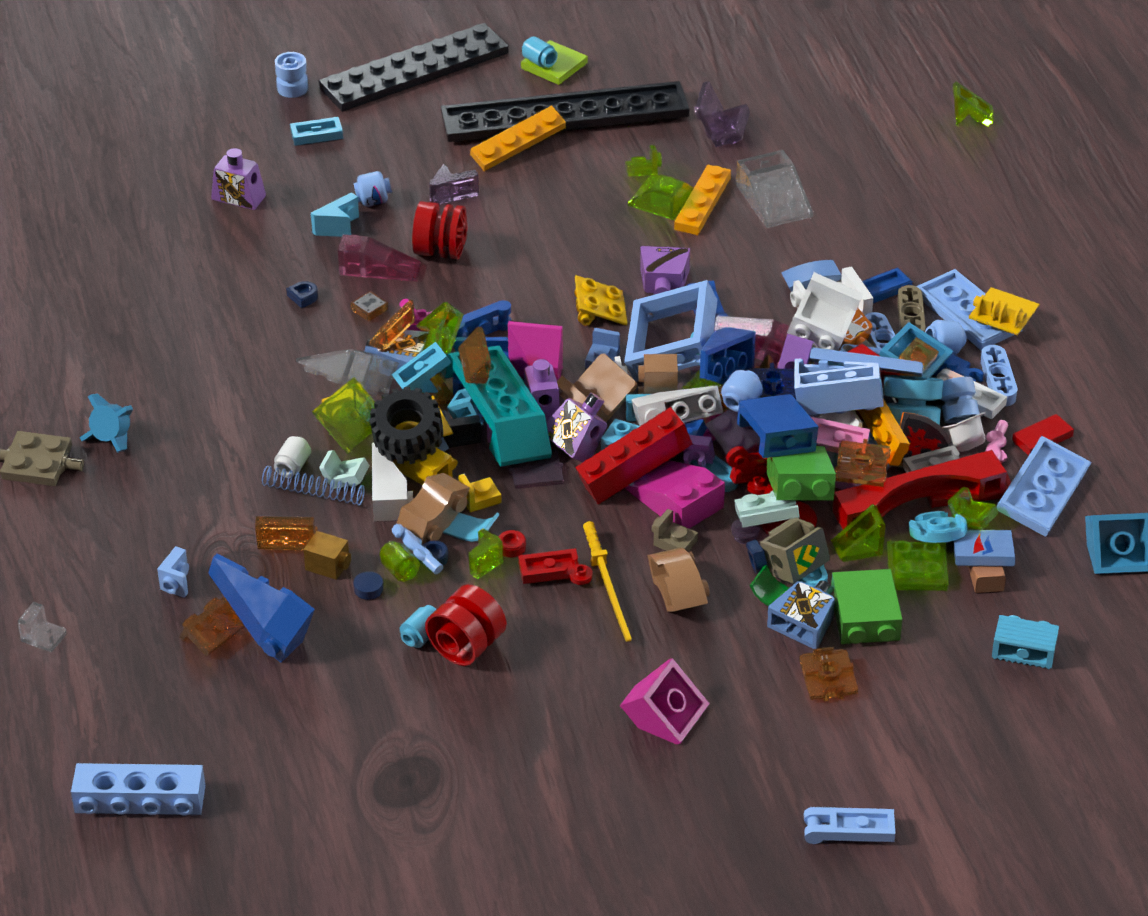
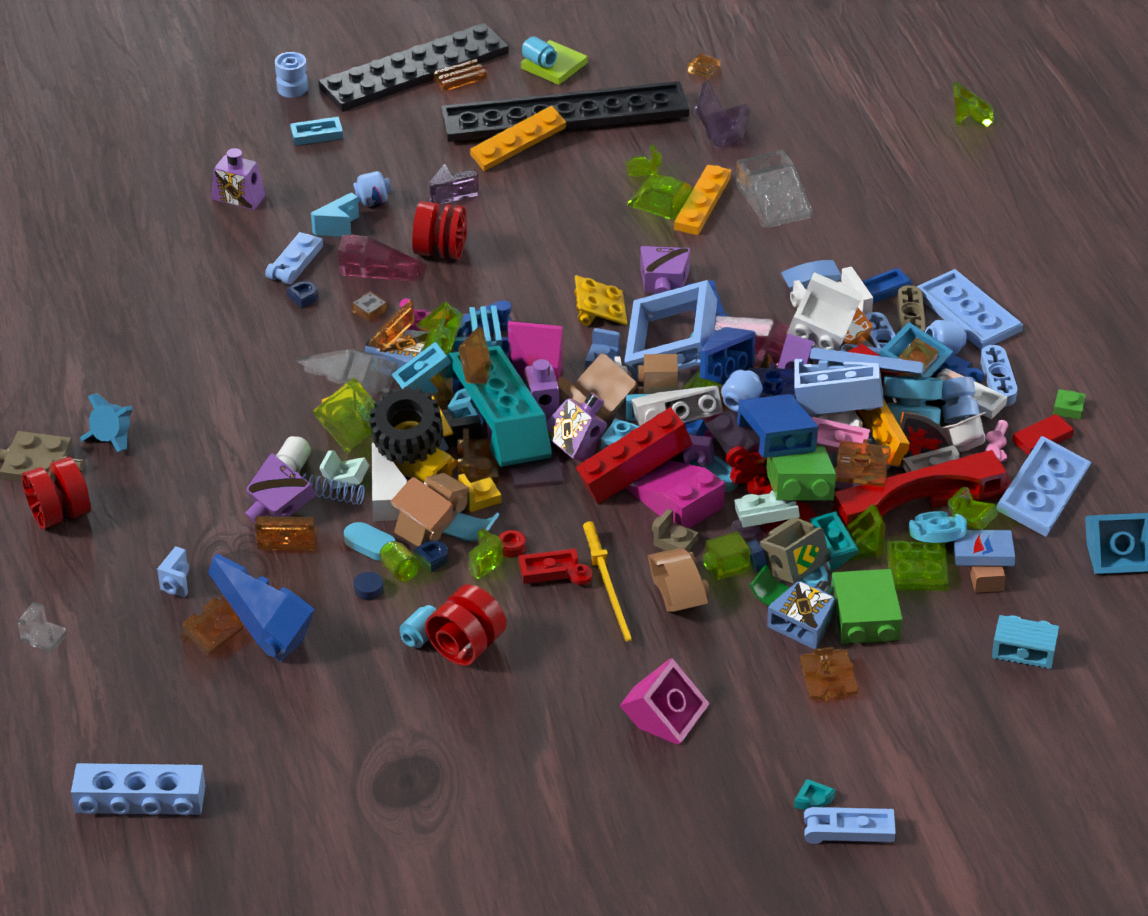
pearl gold brick [303,531,351,580] -> none
light blue animal [392,523,443,574] -> none
yellow hinge [969,287,1040,335] -> none
none -> red wheel [21,456,91,530]
none -> medium lavender torso [245,453,316,525]
none -> light blue plate [265,232,323,285]
none -> medium azure tile [344,522,396,561]
none -> nougat slope [391,477,453,532]
none -> clear orange tile [433,59,487,91]
none -> clear orange bracket [458,428,498,485]
none -> medium azure tile [469,305,502,349]
none -> clear orange tile [687,53,720,79]
none -> clear neon green brick [703,531,750,580]
none -> teal tile [794,779,836,810]
none -> teal slope [810,511,858,571]
none -> bright green plate [1053,389,1086,420]

